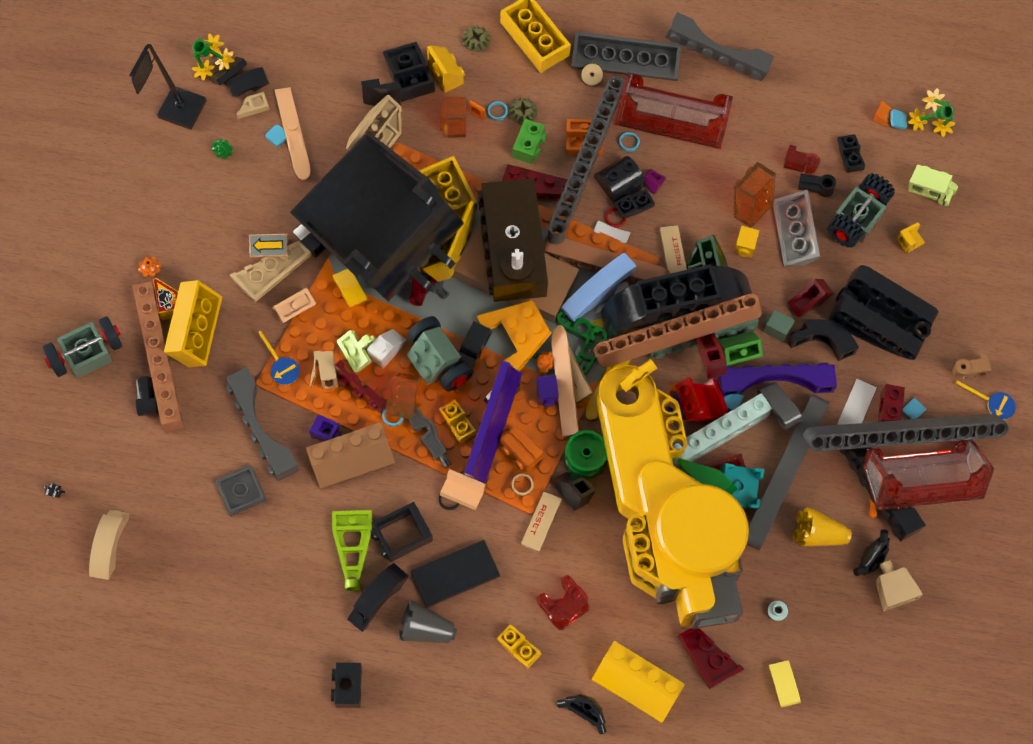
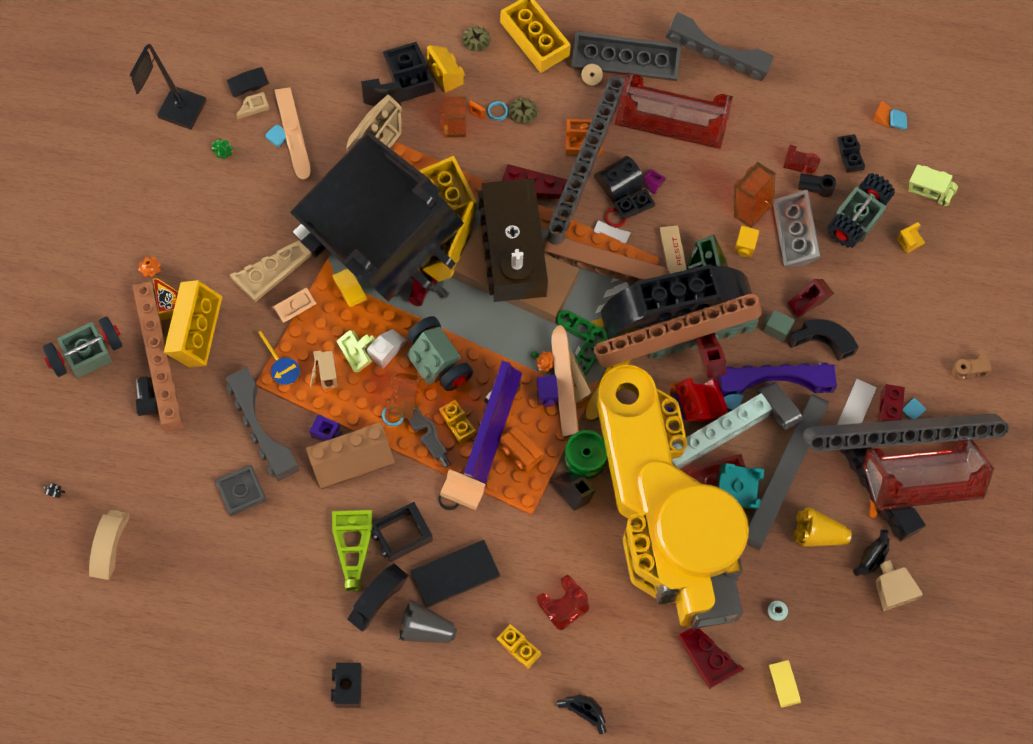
yellow plant [192,33,234,81] -> none
black tile [209,56,247,85] -> none
panel [249,234,289,258] -> none
dark red wing [335,359,386,414] -> none
black piece [454,321,492,369] -> none
light orange wing [477,300,552,371] -> none
tan piece [511,474,534,496] -> none
bright green brick [512,119,547,164] -> none
tan tile [521,492,562,553] -> none
light blue slope [561,253,636,322] -> none
yellow slope [592,641,685,723] -> none
medium azure piece [619,132,640,152] -> none
yellow pin [619,359,658,392] -> none
green slope [677,458,737,495] -> none
bright green brick [718,331,763,366] -> none
black panel [828,265,939,360] -> none
yellow plant [908,88,955,137] -> none
blue piece [956,381,1016,420] -> none

